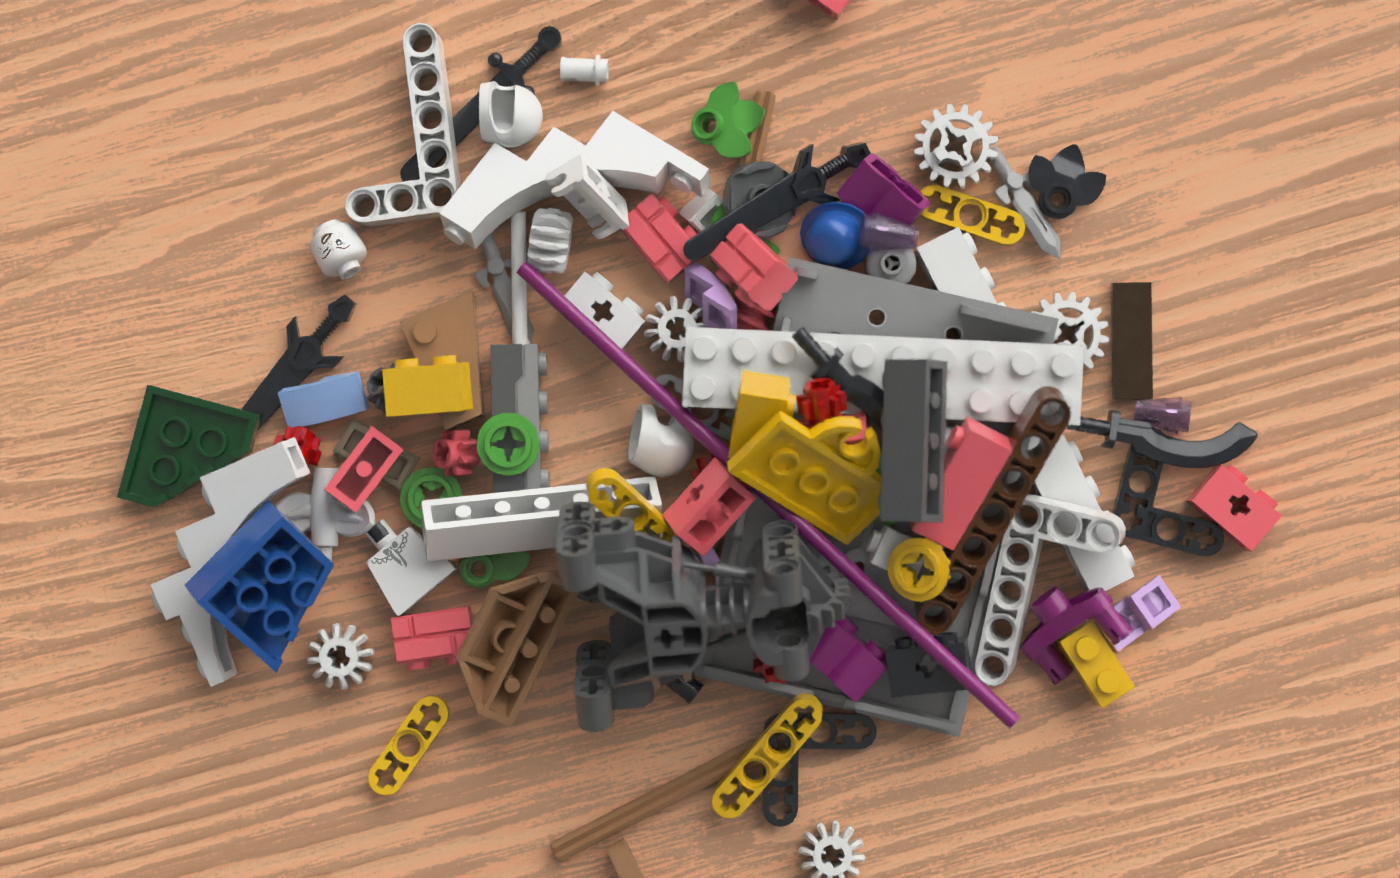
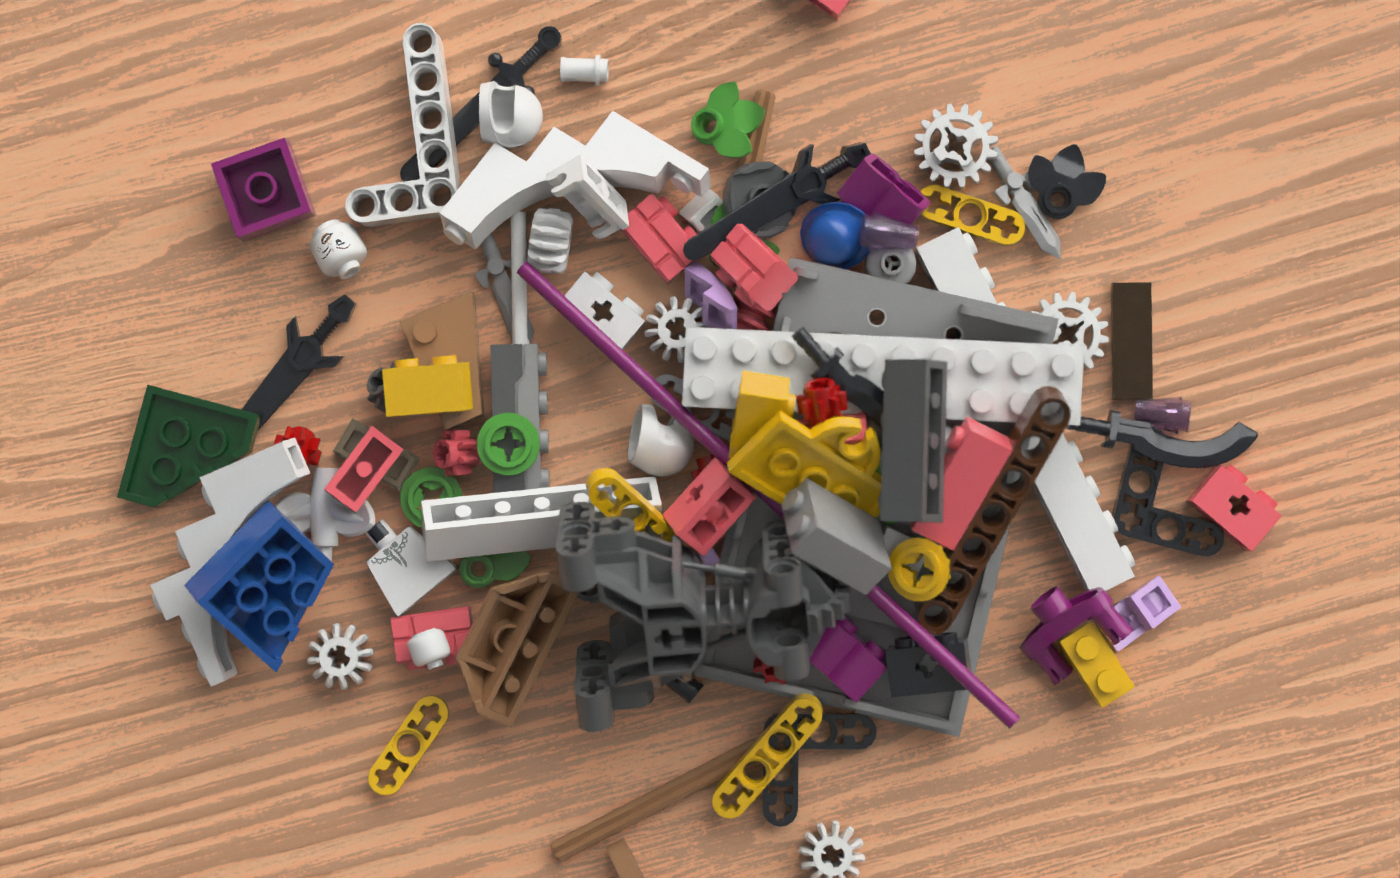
light blue slope [278,371,369,428] -> none
white beam [975,495,1126,686] -> none
none -> magenta brick [211,137,317,241]
none -> white piece [407,628,450,670]
none -> light grey brick [781,478,892,595]

